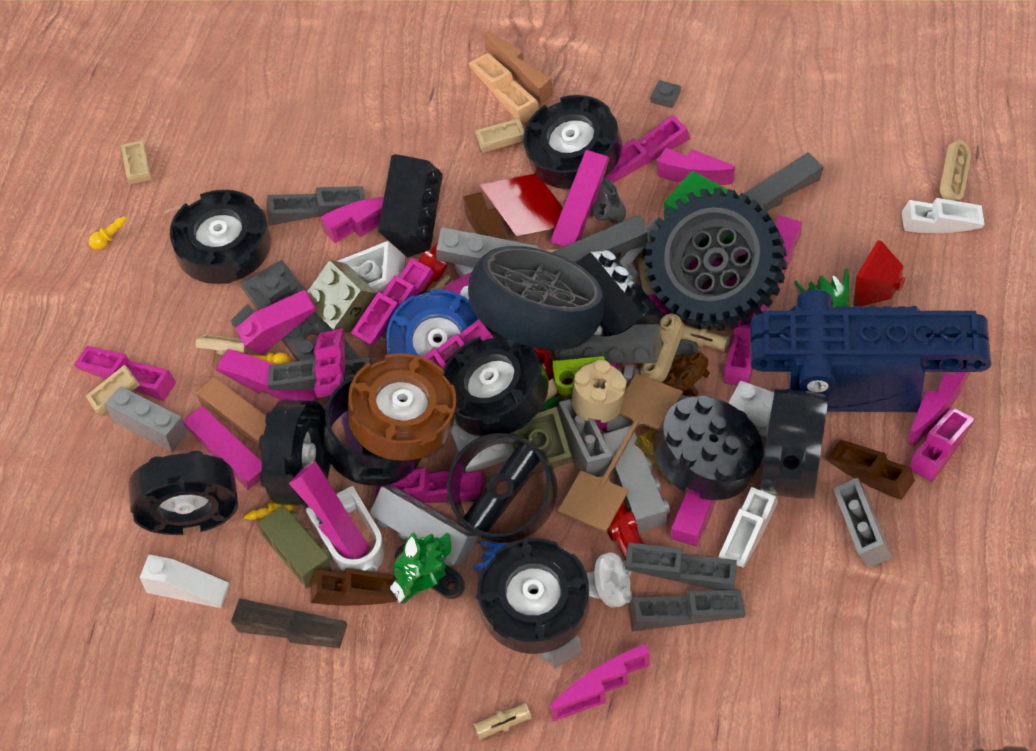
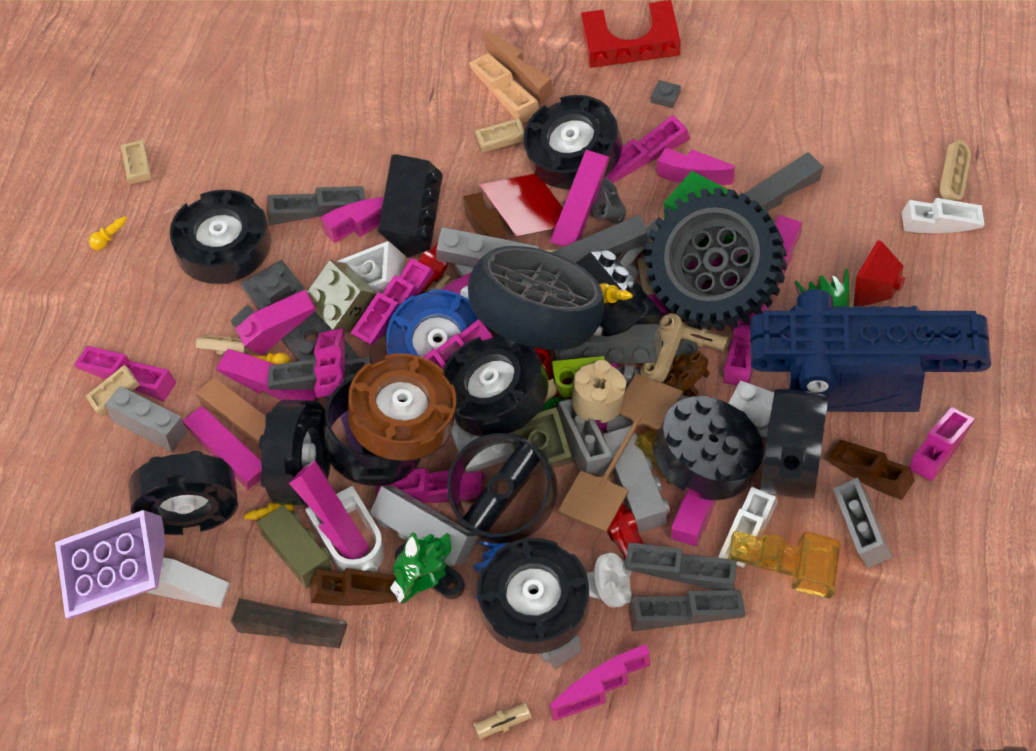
dark pink slope [908,372,970,446] -> none
none -> lavender slope [55,510,166,619]
none -> red arch [581,0,681,68]
none -> yellow bar [599,283,633,303]
none -> clear yellow plate [728,531,841,599]

